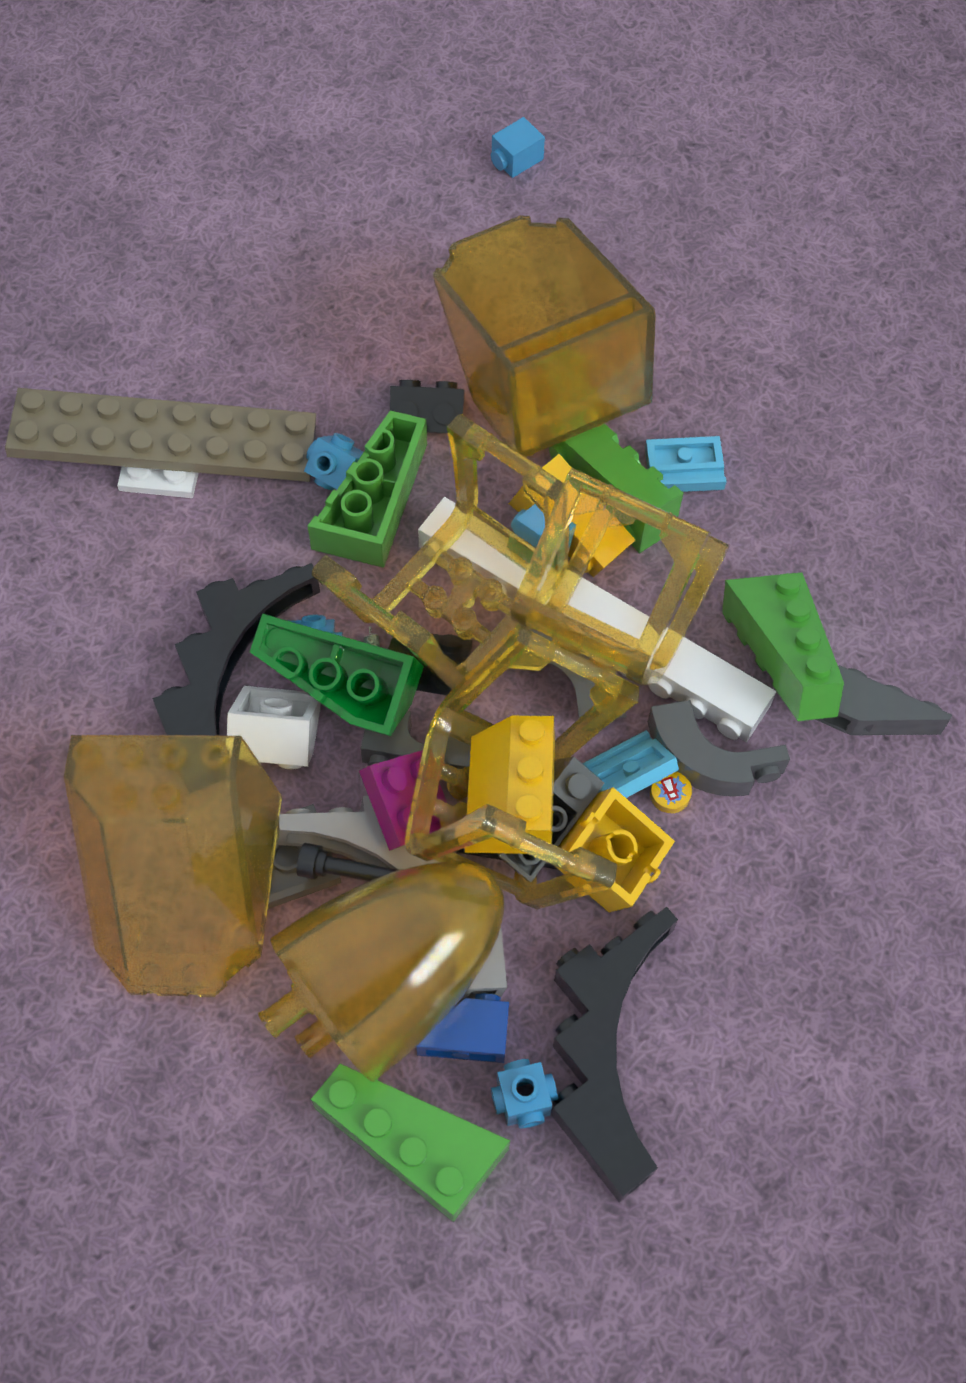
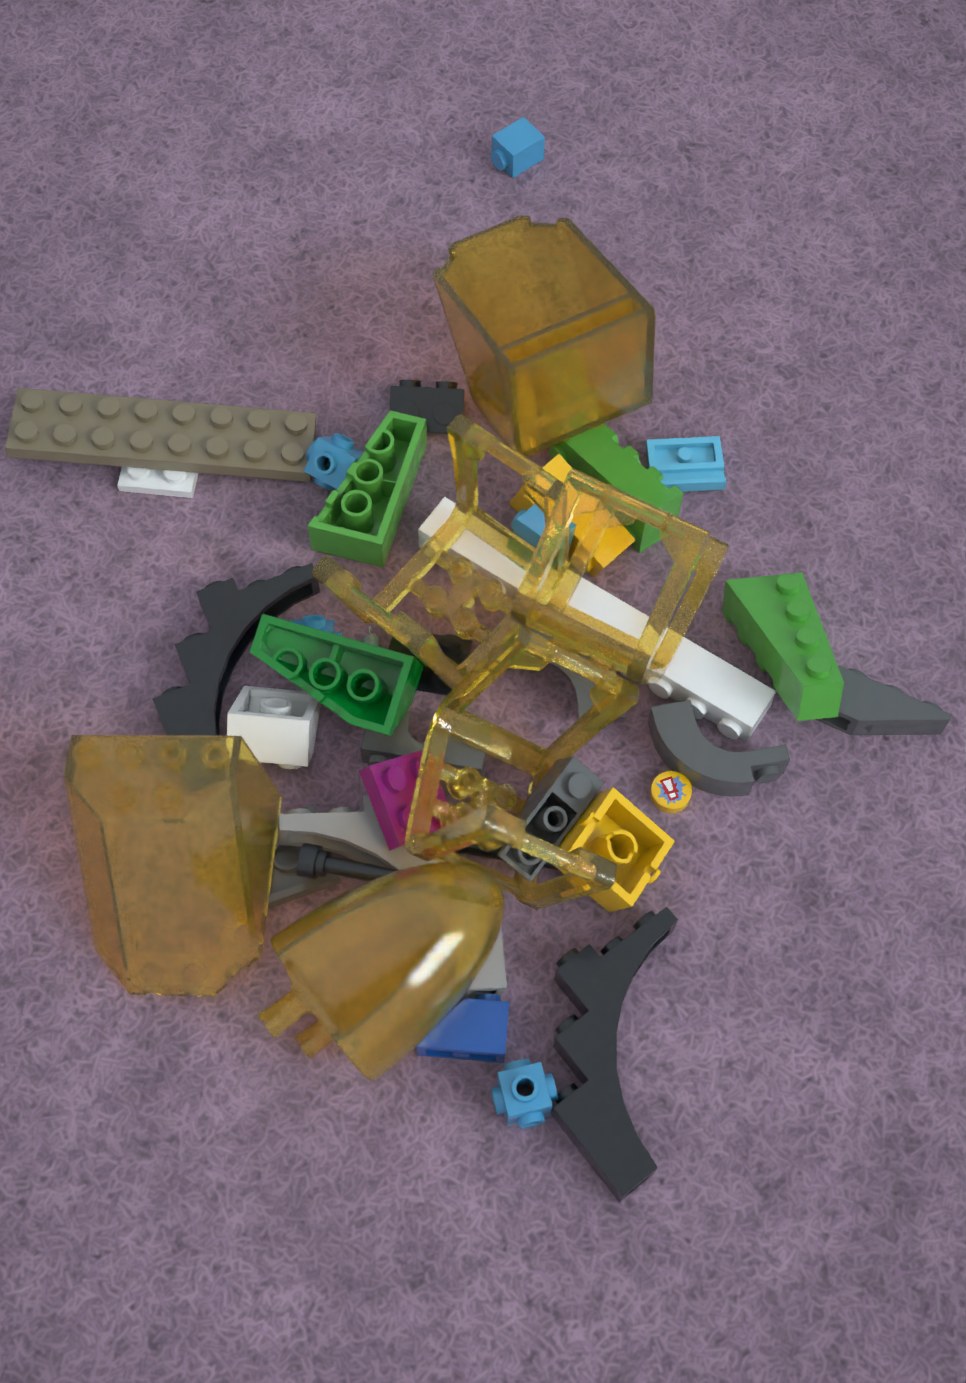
bright green wedge [311,1064,510,1222] -> none
yellow slope [465,715,555,854] -> none
medium azure plate [582,730,679,798] -> none

